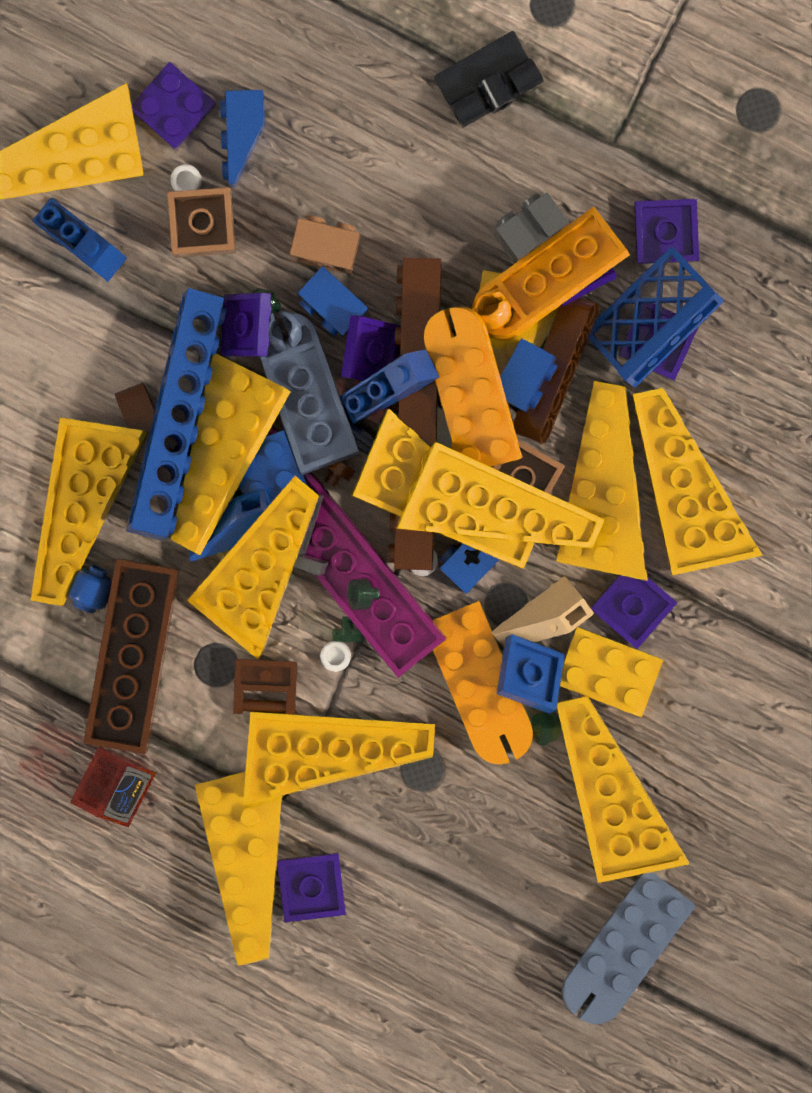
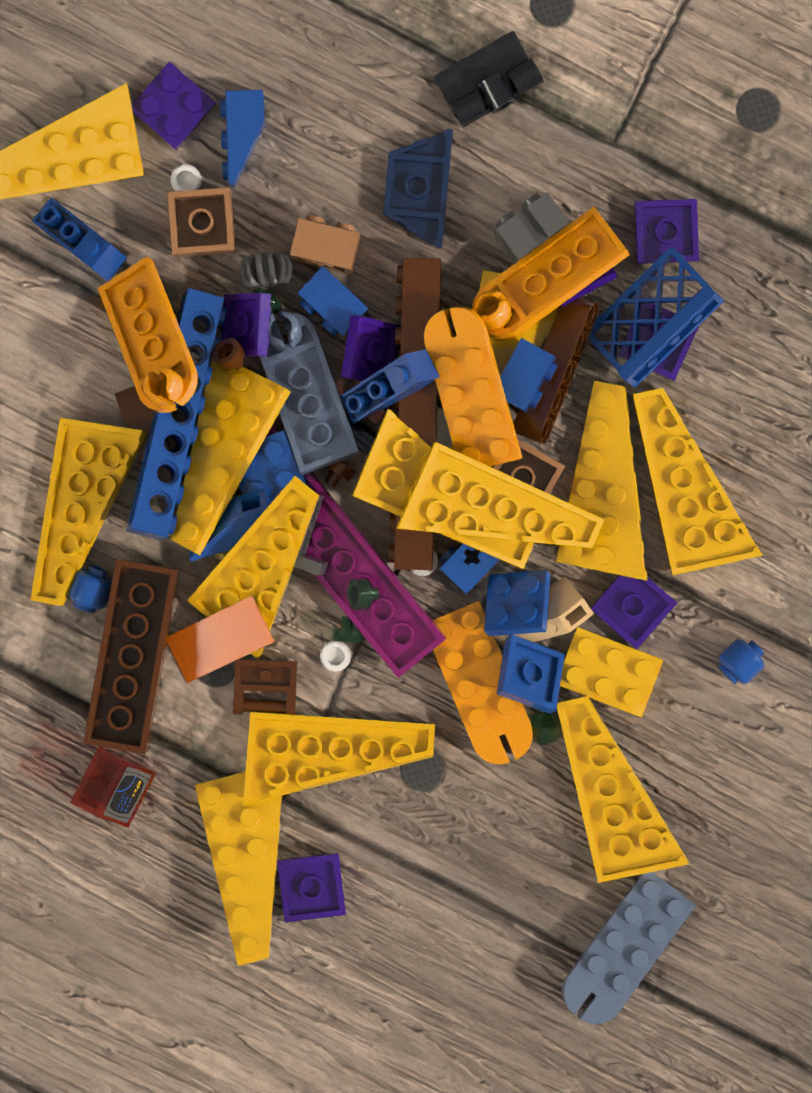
none -> light orange plate [98,256,198,413]
none -> orange sticker [167,596,275,683]
none -> reddish brown tile [212,338,245,371]
none -> dark grey gear [240,251,293,289]
none -> dark blue wing [383,129,453,249]
none -> blue plate [484,570,551,636]
none -> blue head [718,639,764,685]

